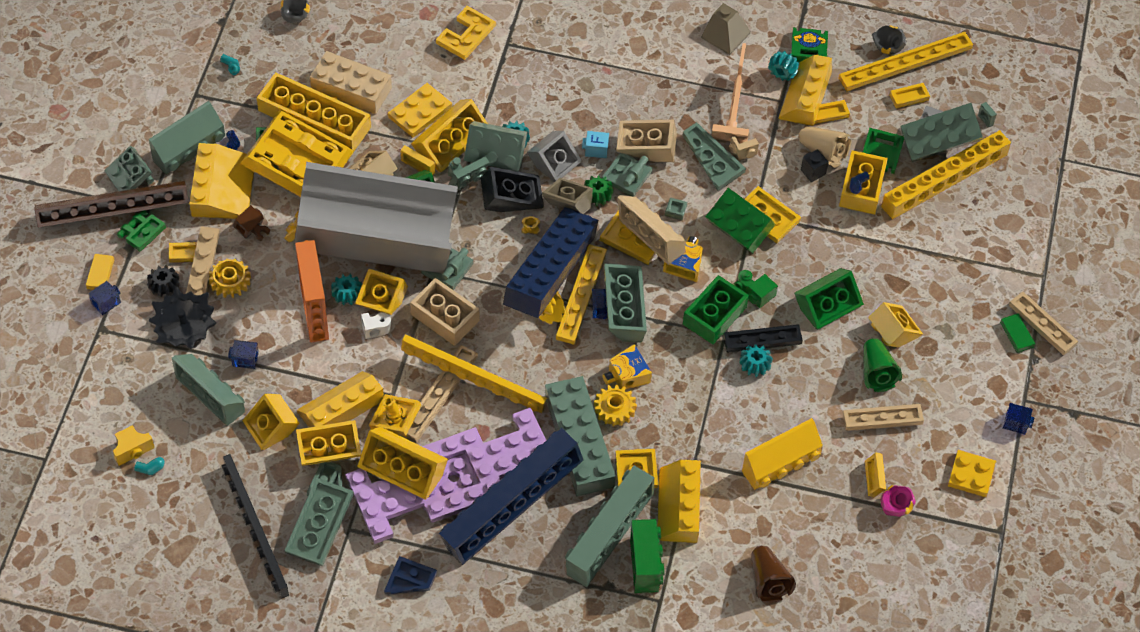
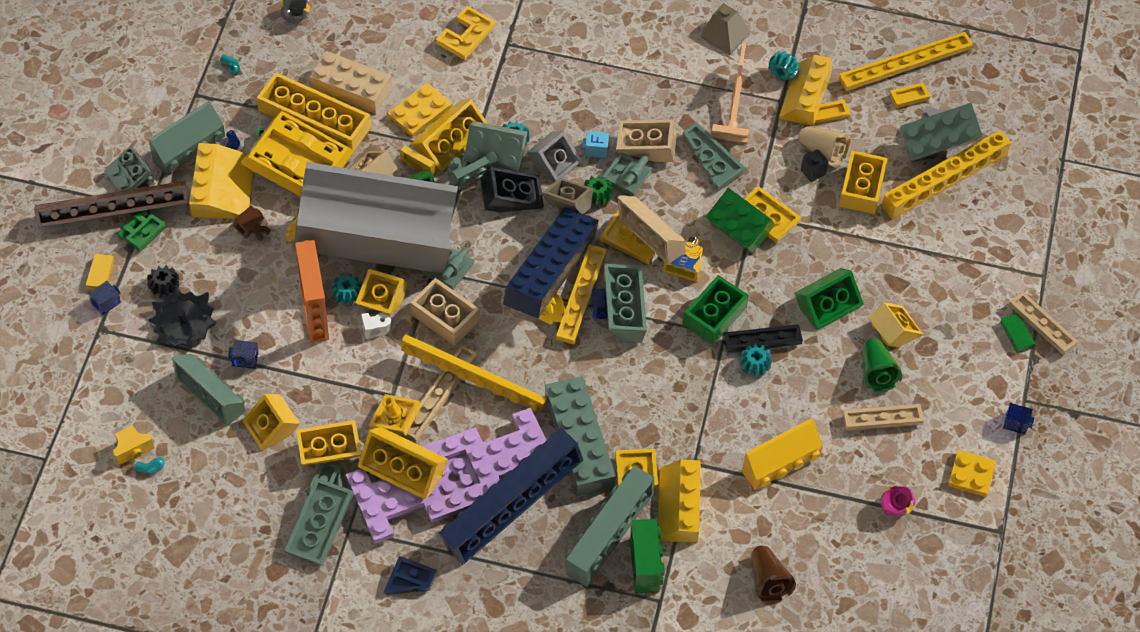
yellow tile [169,242,197,263] -> none
tan plate [186,226,220,296] -> none
yellow gear [209,258,251,298] -> none
black plate [221,454,289,599] -> none
yellow slope [297,371,384,428] -> none
yellow plate [521,216,540,234] -> none
yellow gear [594,385,637,426] -> none
torso [602,344,652,389] -> none
sand green tile [665,198,688,220] -> none
tan bracket [729,136,759,161] -> none
green brick [734,270,778,308] -> none
green container [791,27,828,63] -> none
clear blue arm [849,171,870,194] -> none
green container [862,128,904,174] -> none
yellow tile [865,452,886,497] -> none
dark grey hair [872,25,907,54] -> none
sand green tile [978,102,997,128] -> none

